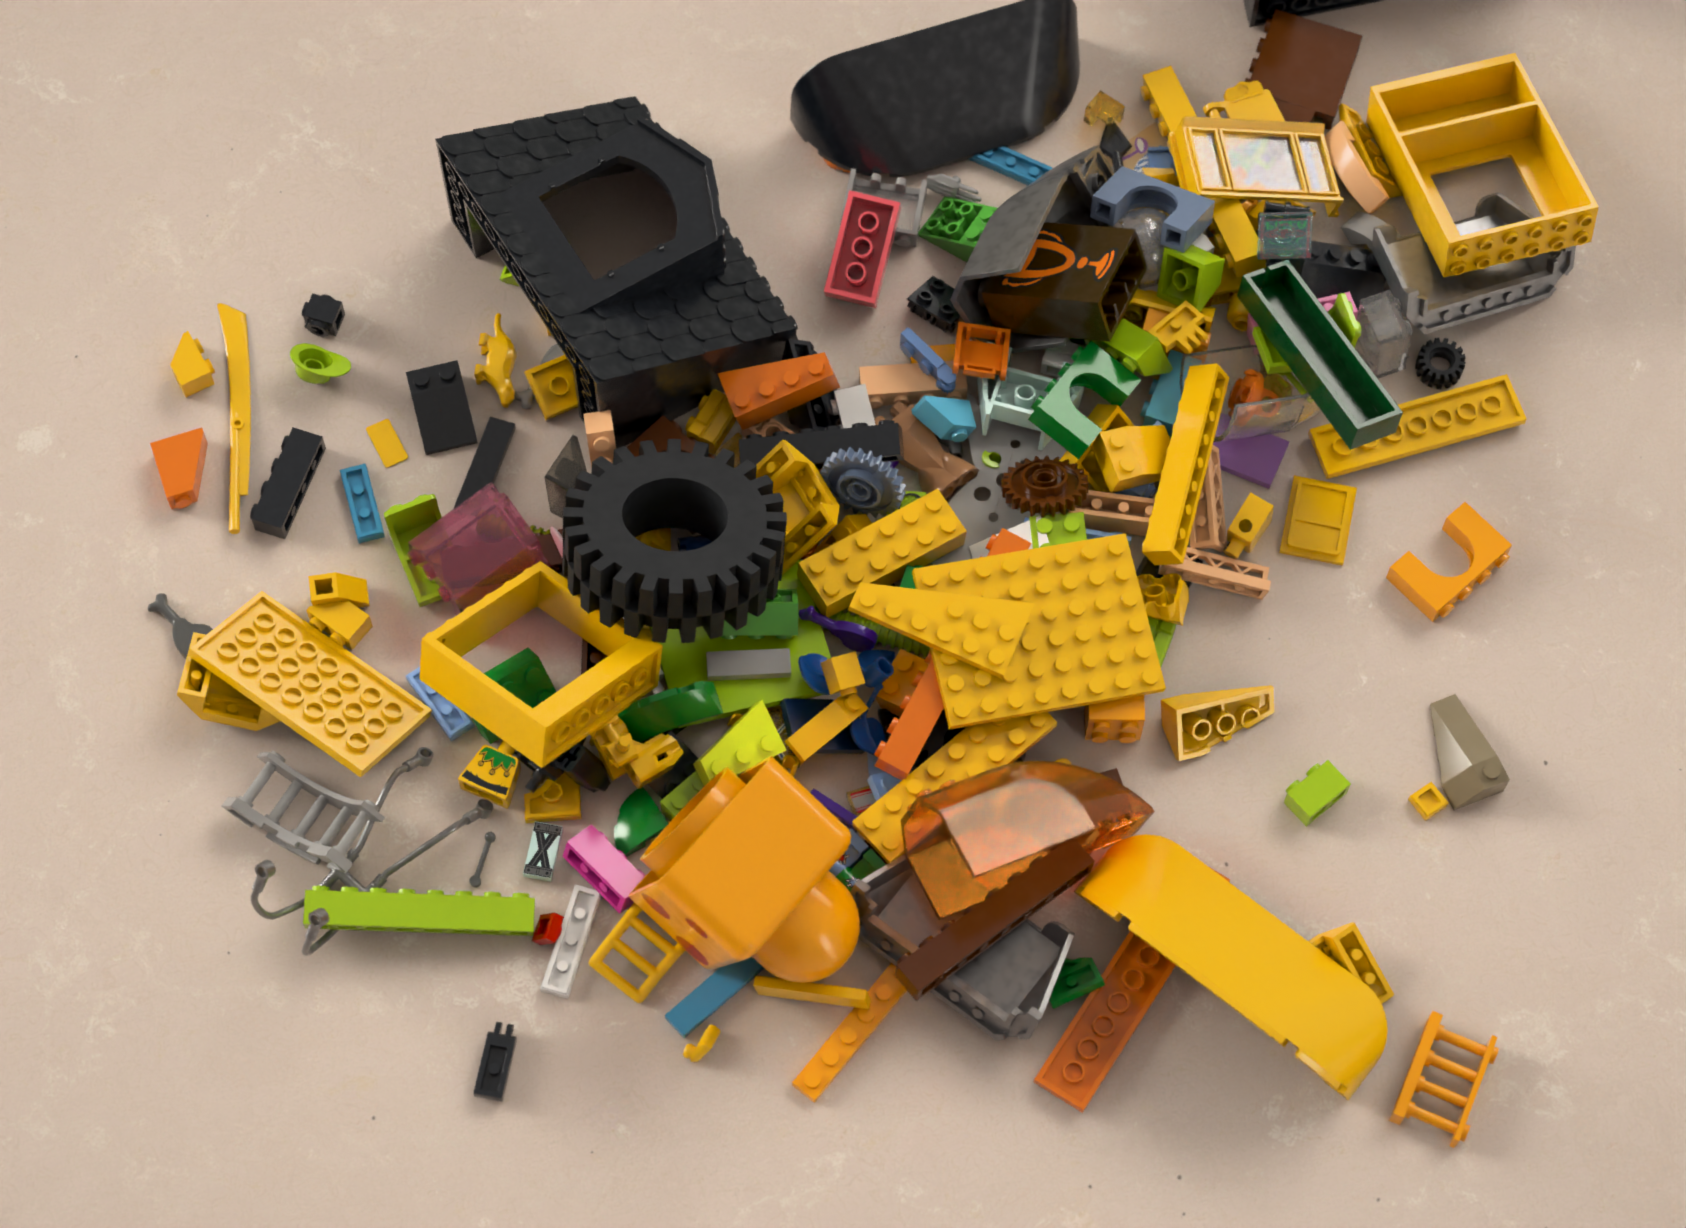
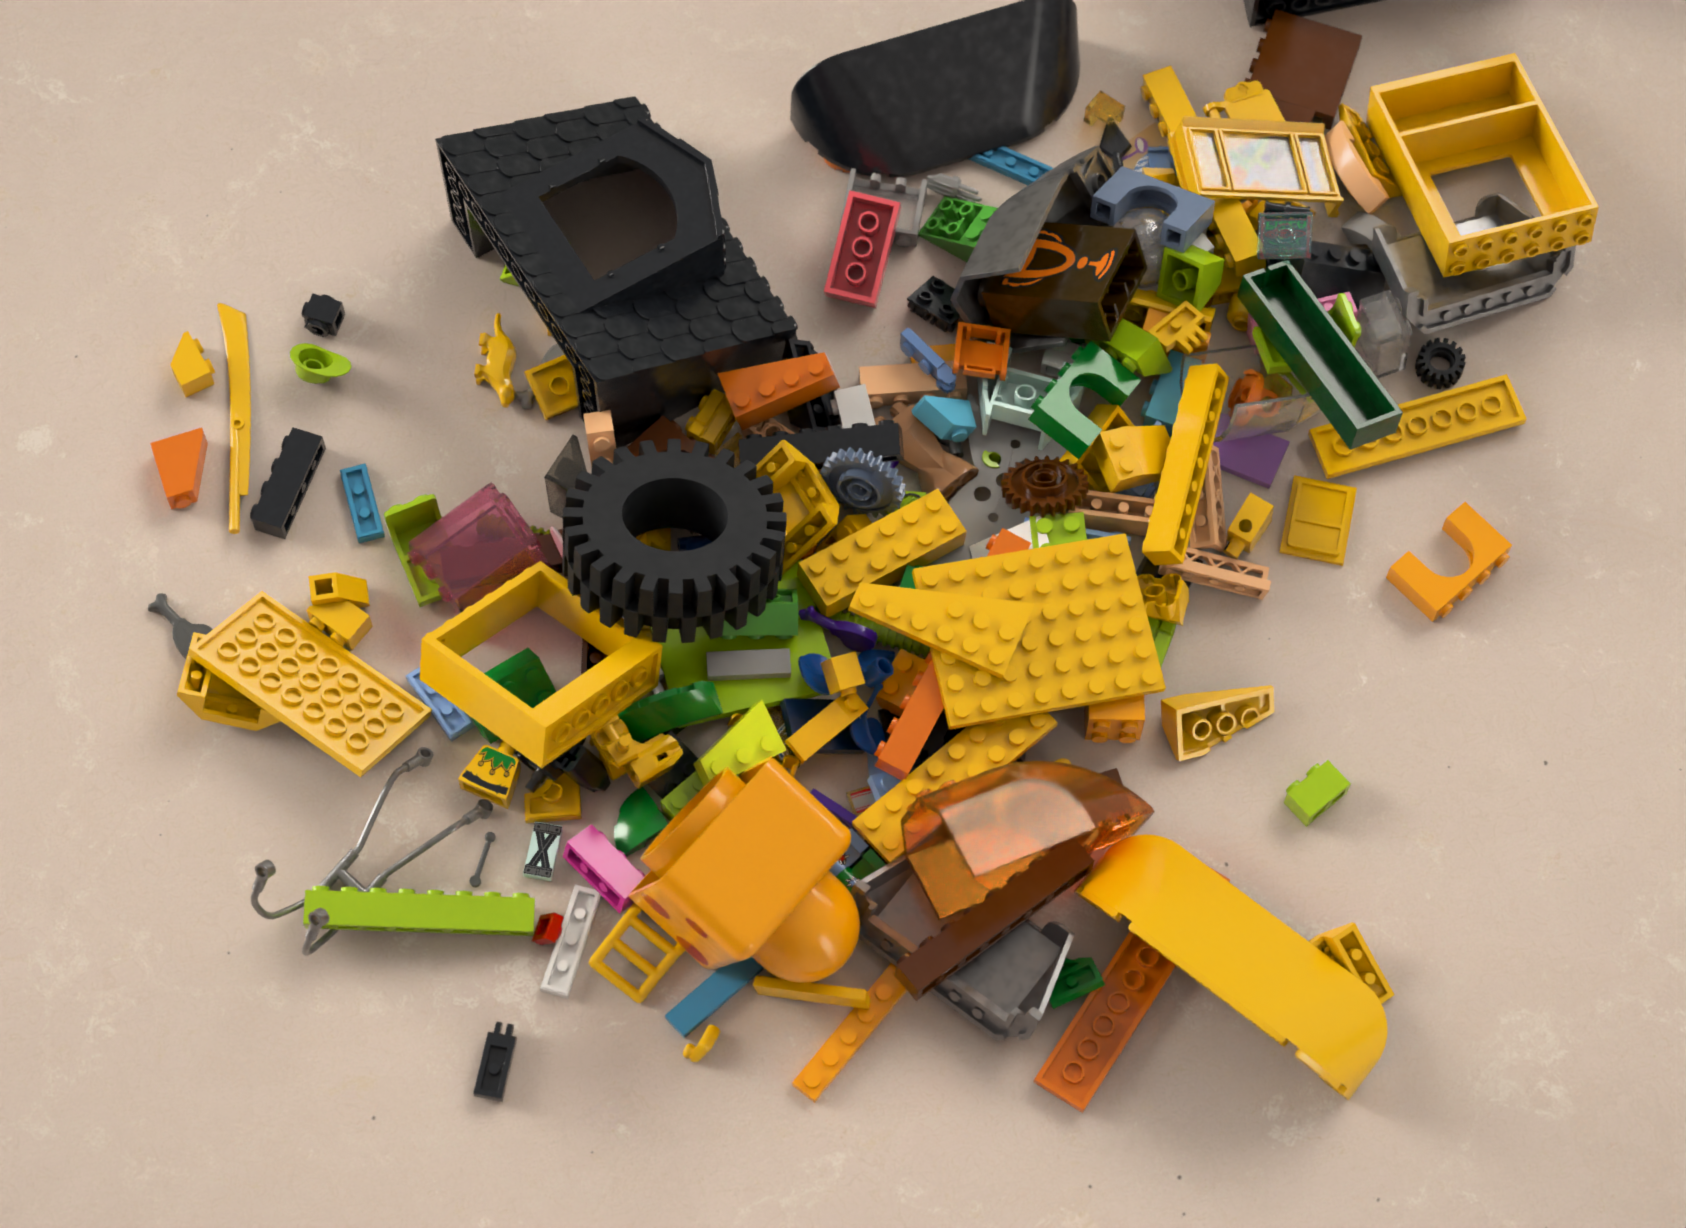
light grey fence [222,751,385,873] -> none
yellow sticker [366,419,408,468] -> none
black slope [406,360,478,455] -> none
black tile [454,416,516,519] -> none
light orange fence [1389,1010,1499,1148] -> none
yellow tile [1408,781,1449,821] -> none
dark tan wedge [1430,694,1510,810] -> none

